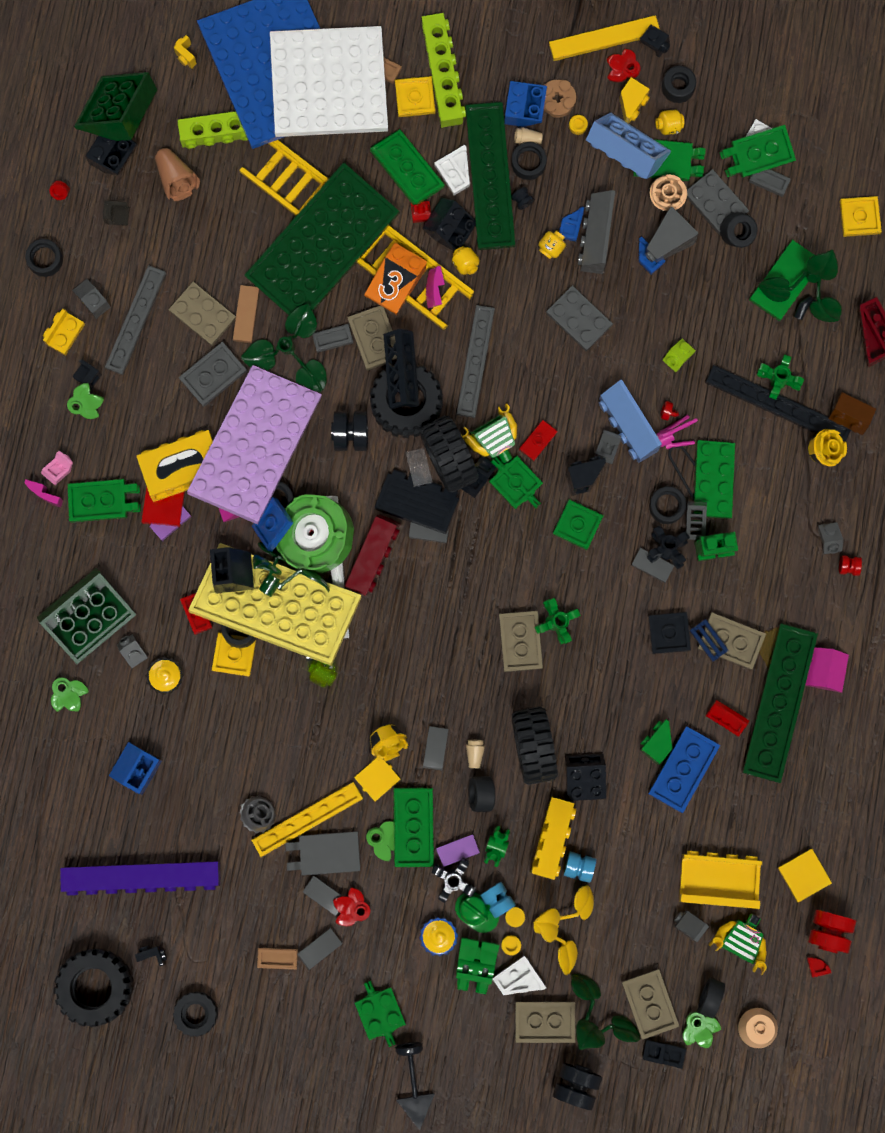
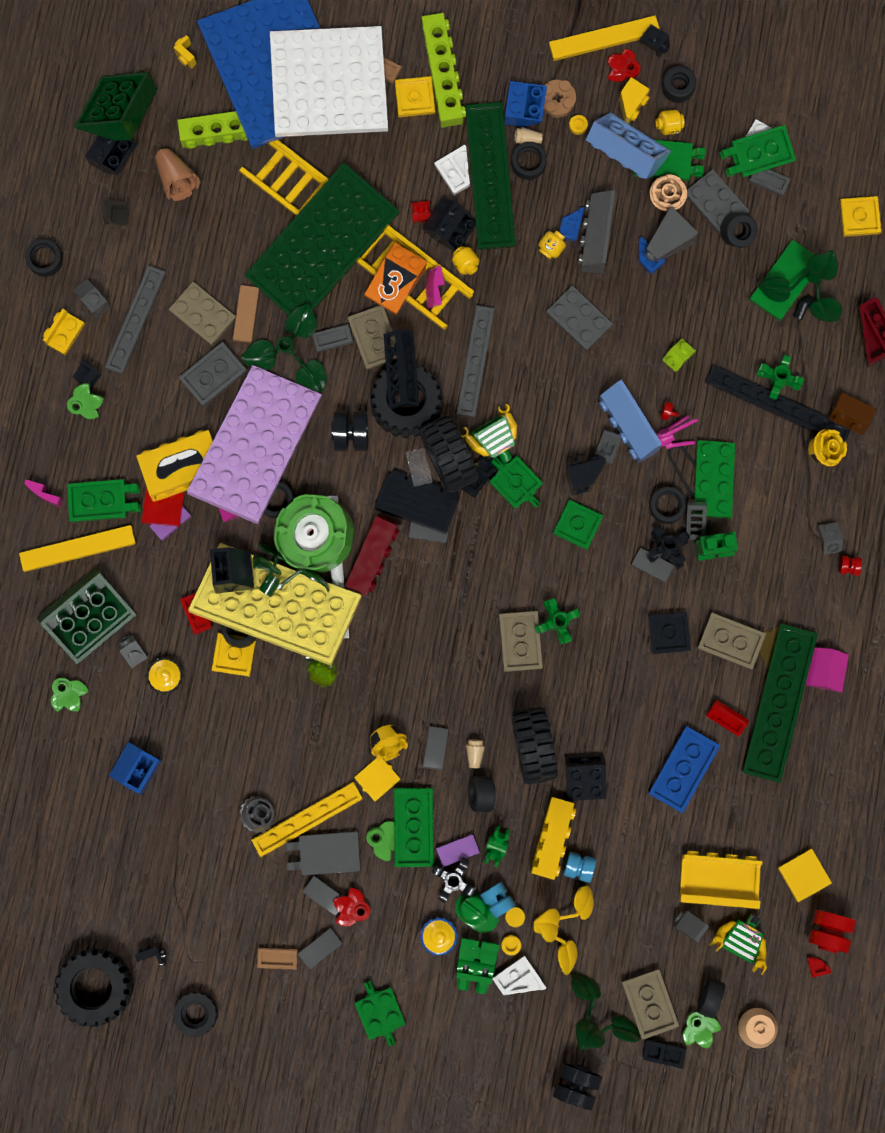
bright pink bracket [41,451,73,485] -> none
red tile [49,181,70,200] -> none
dark purple brick [60,862,221,895] -> none
blue tile [252,497,294,551] -> none
green tile [370,129,445,205] -> none
black piece [395,1042,435,1130] -> none
black wheel [511,187,535,210] -> none
dark tan plate [515,1002,575,1043] -> none
red plate [519,420,558,462] -> none
green slope [640,719,672,765] -> none
dark blue tile [690,619,729,662] -> none
none -> yellow tile [19,525,136,572]

